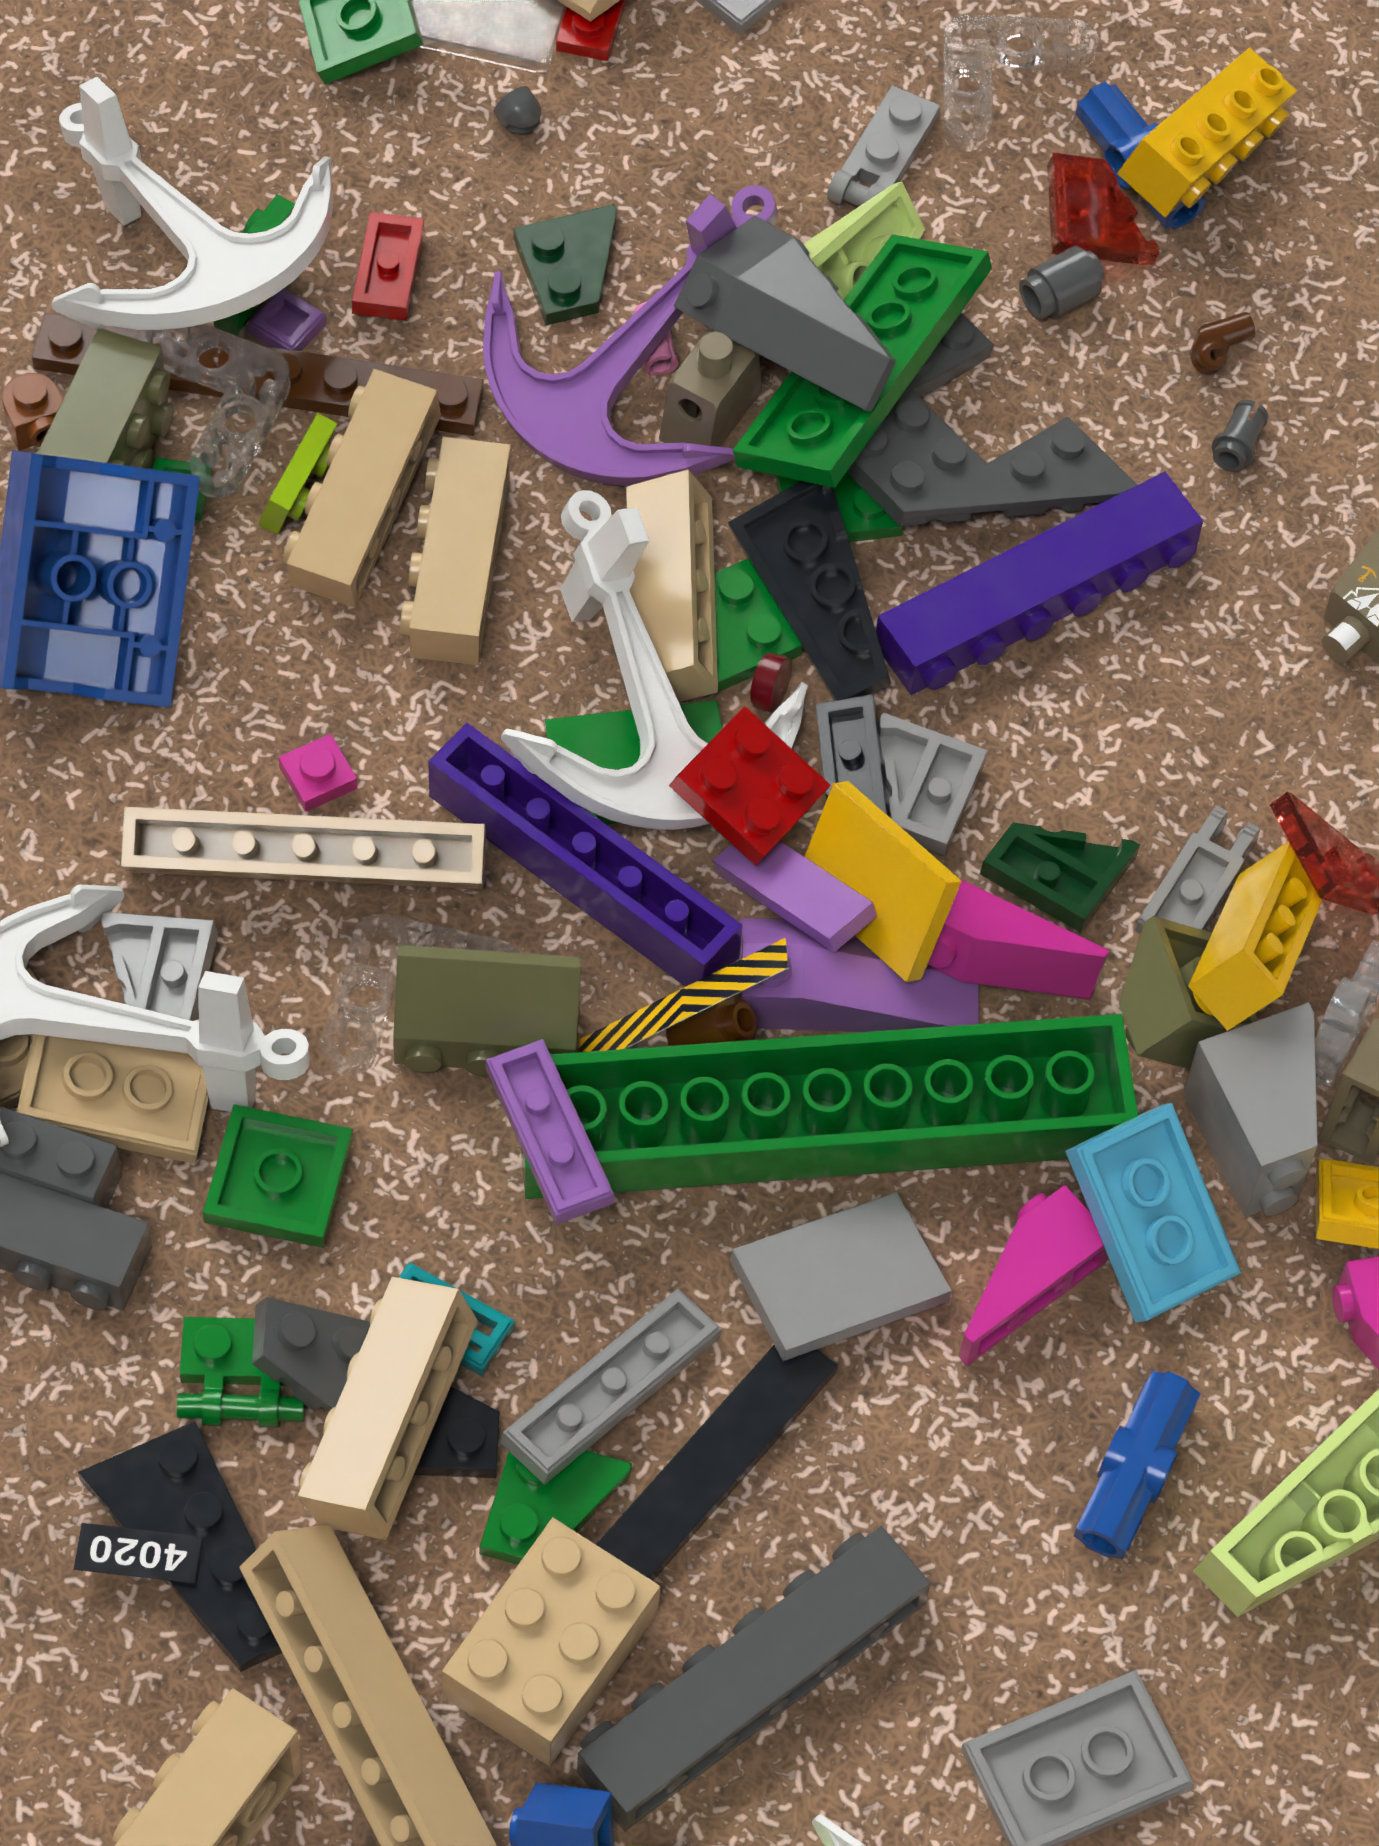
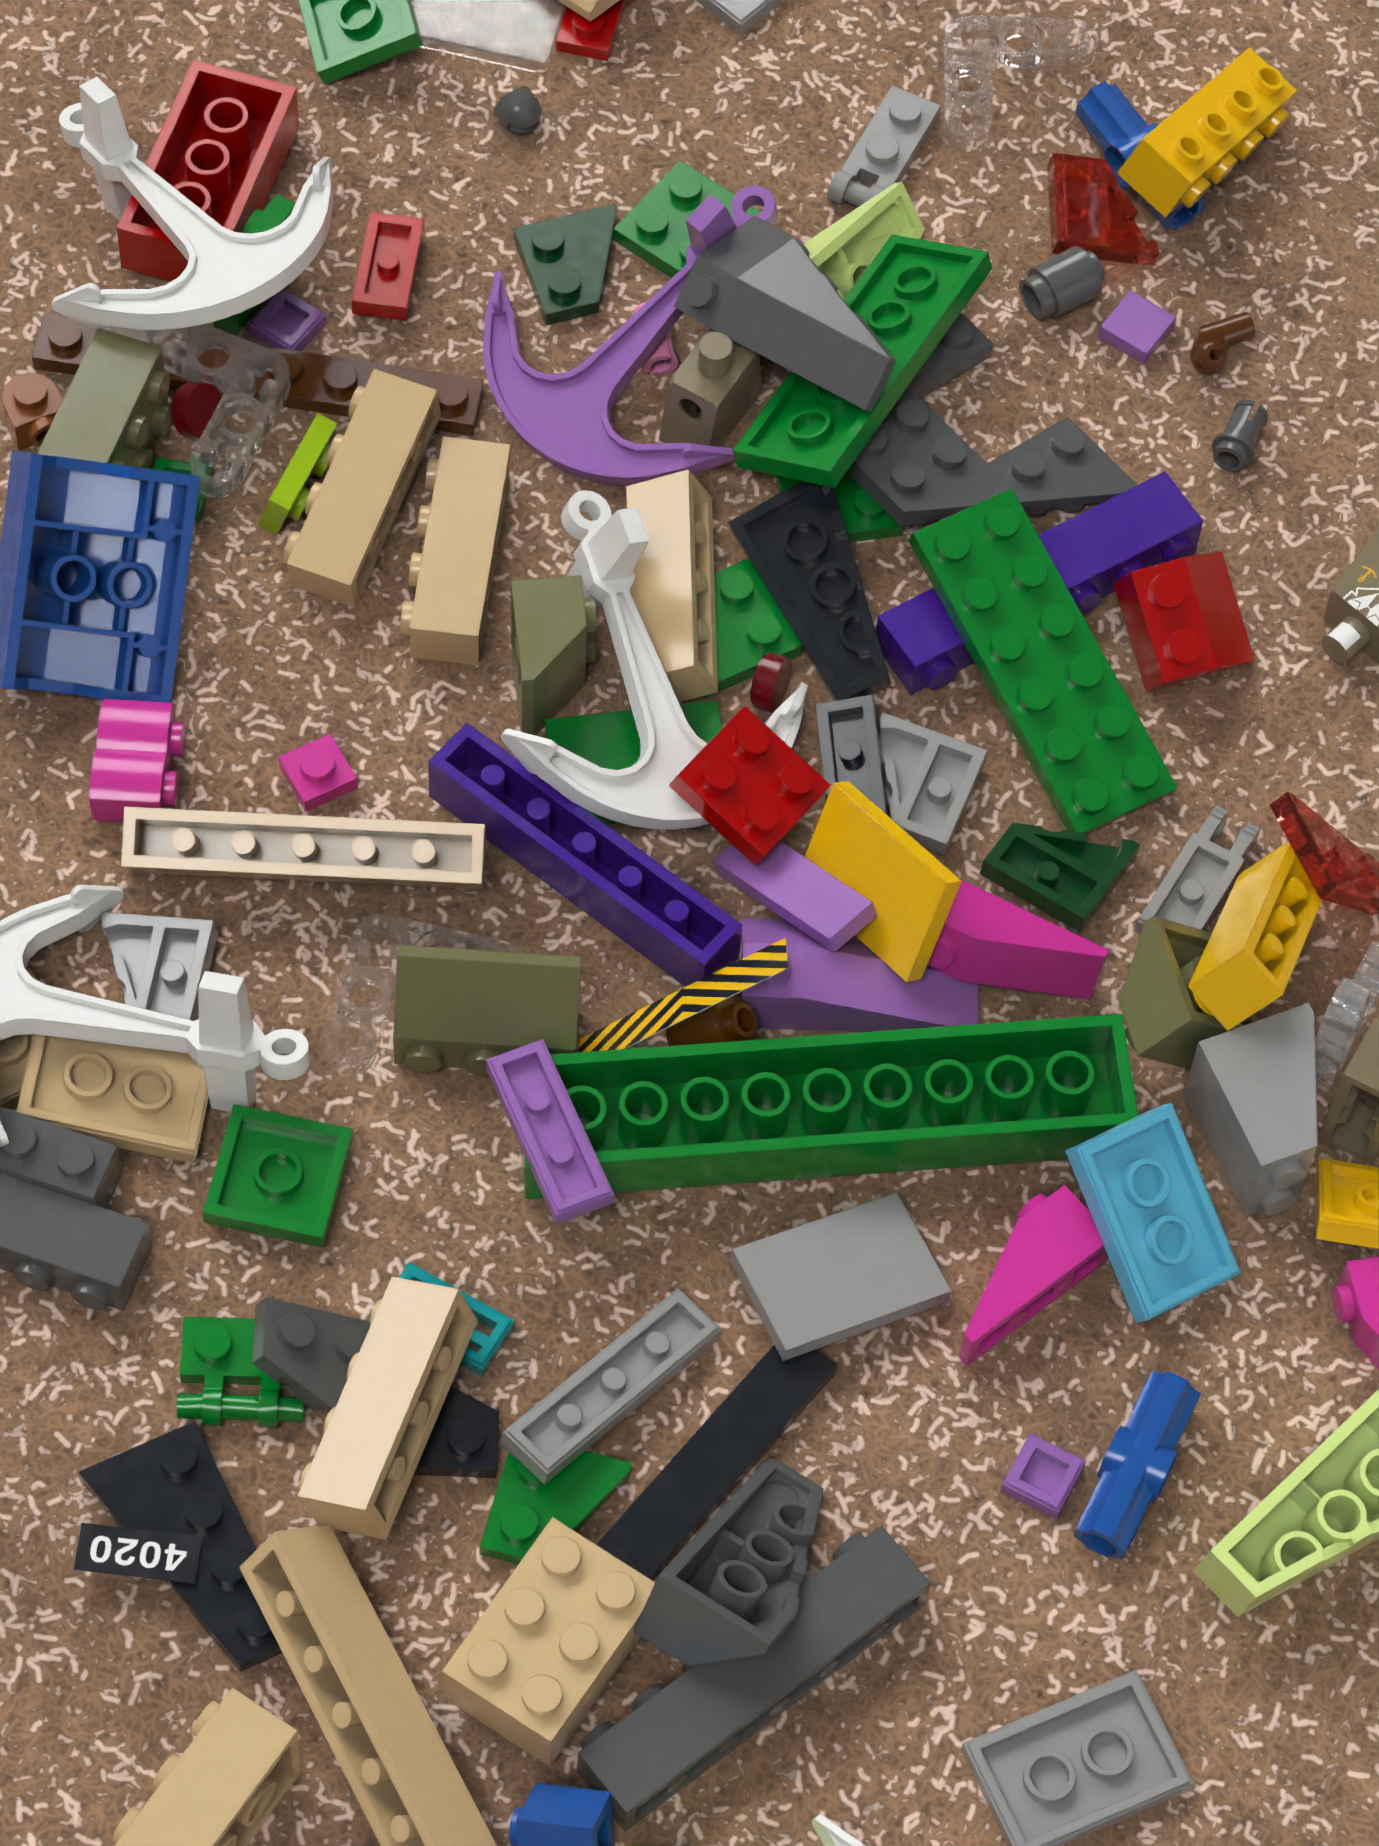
none -> dark pink brick [89,699,186,822]
none -> red brick [117,60,299,281]
none -> dark red tile [171,382,225,440]
none -> olive slope [511,575,597,736]
none -> green plate [613,160,761,278]
none -> dark grey wedge [633,1456,824,1666]
none -> green plate [908,488,1178,835]
none -> medium lavender tile [1000,1433,1086,1520]
none -> medium lavender tile [1098,290,1176,365]
none -> red slope [1113,552,1255,692]

